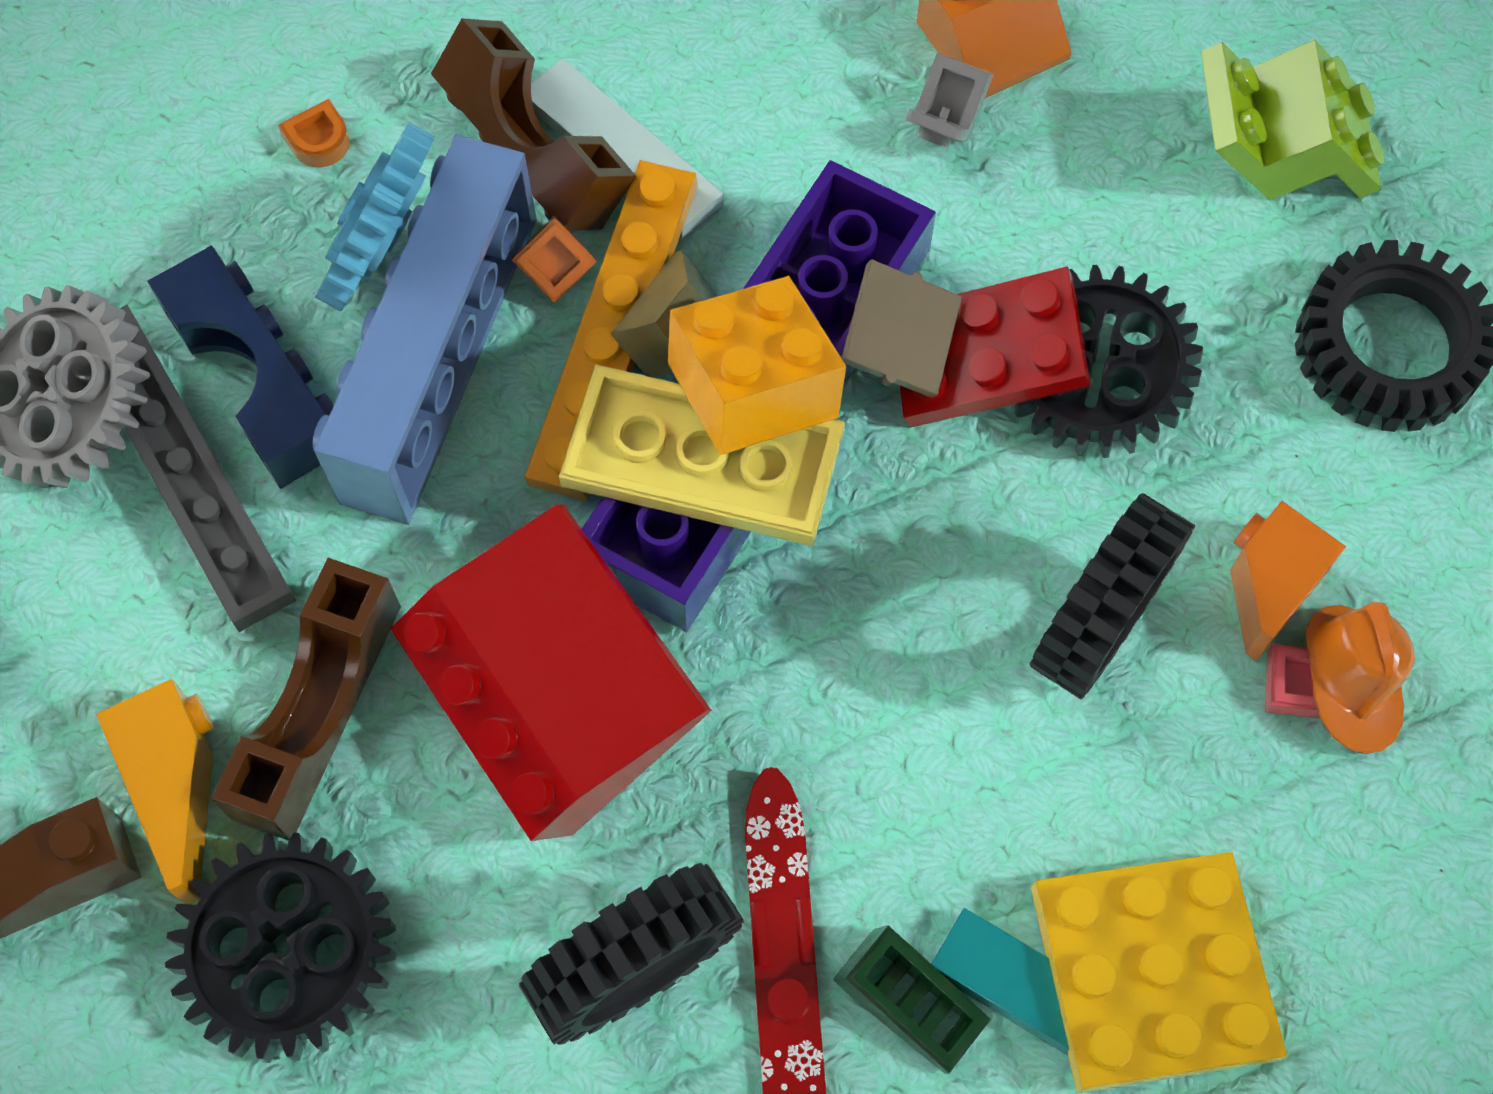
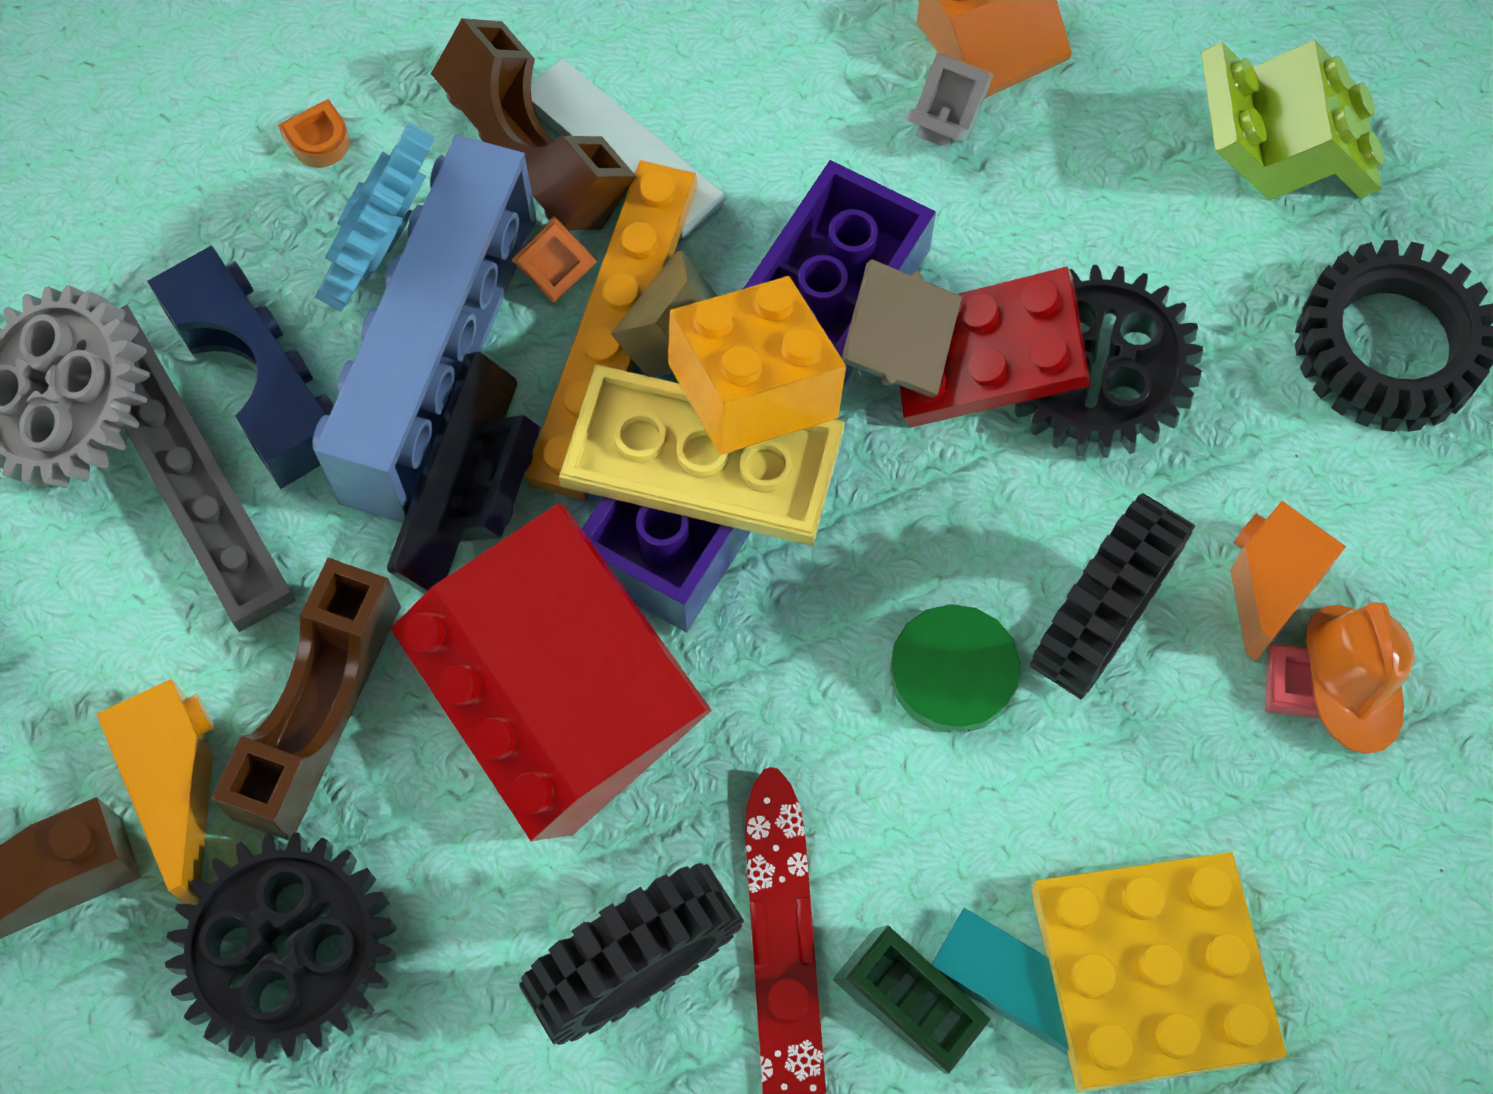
none -> black bracket [387,351,541,594]
none -> green tile [890,604,1021,733]

